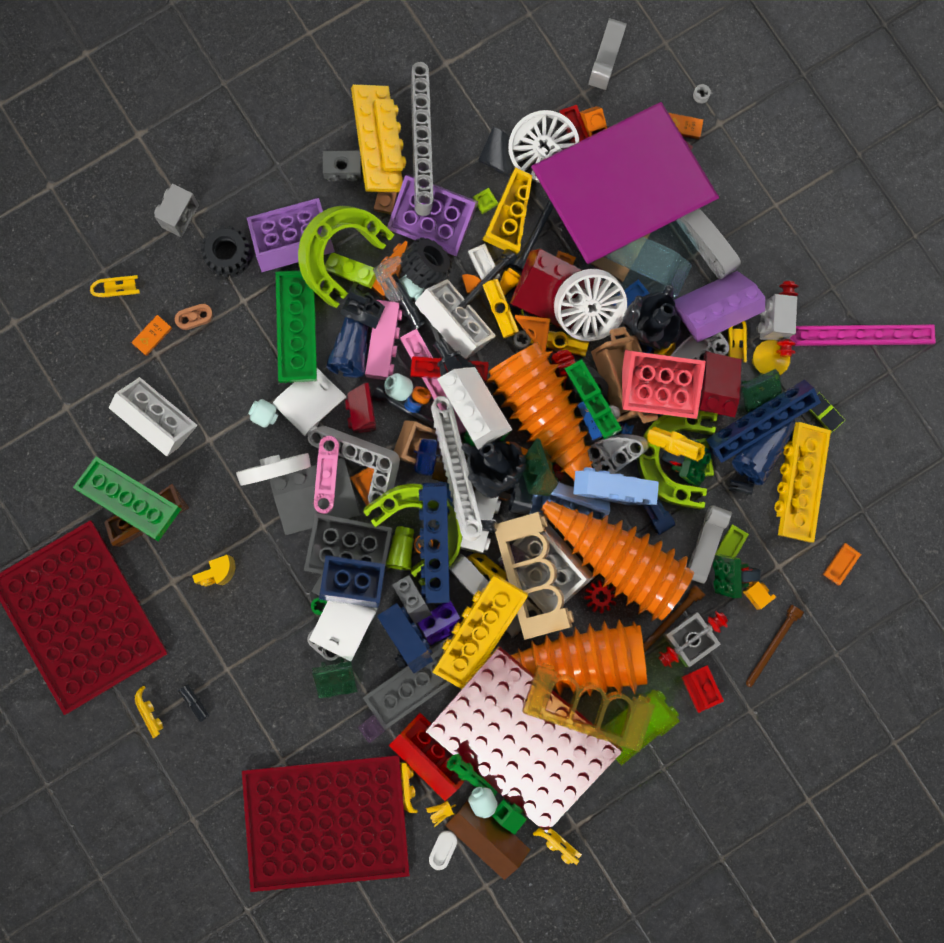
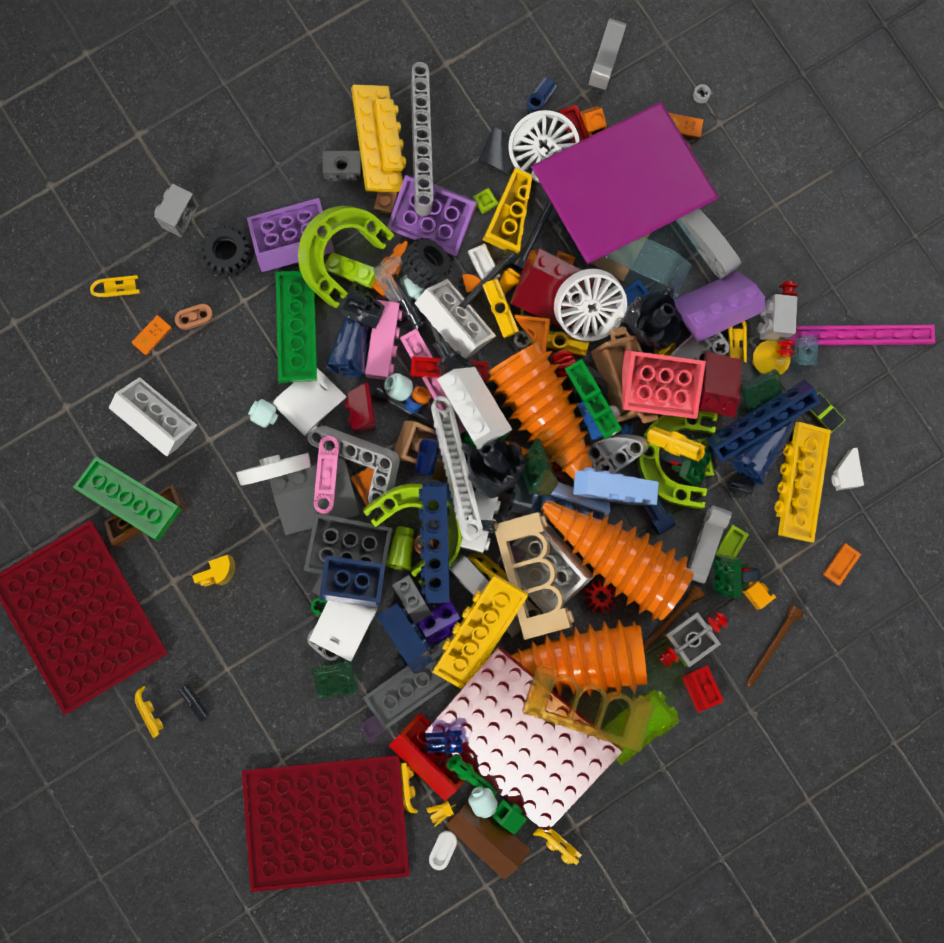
none -> clear blue arm [425,729,464,755]
none -> dark blue piece [526,77,557,114]
none -> clear light blue brick [794,335,818,365]
none -> white slope [832,448,864,491]

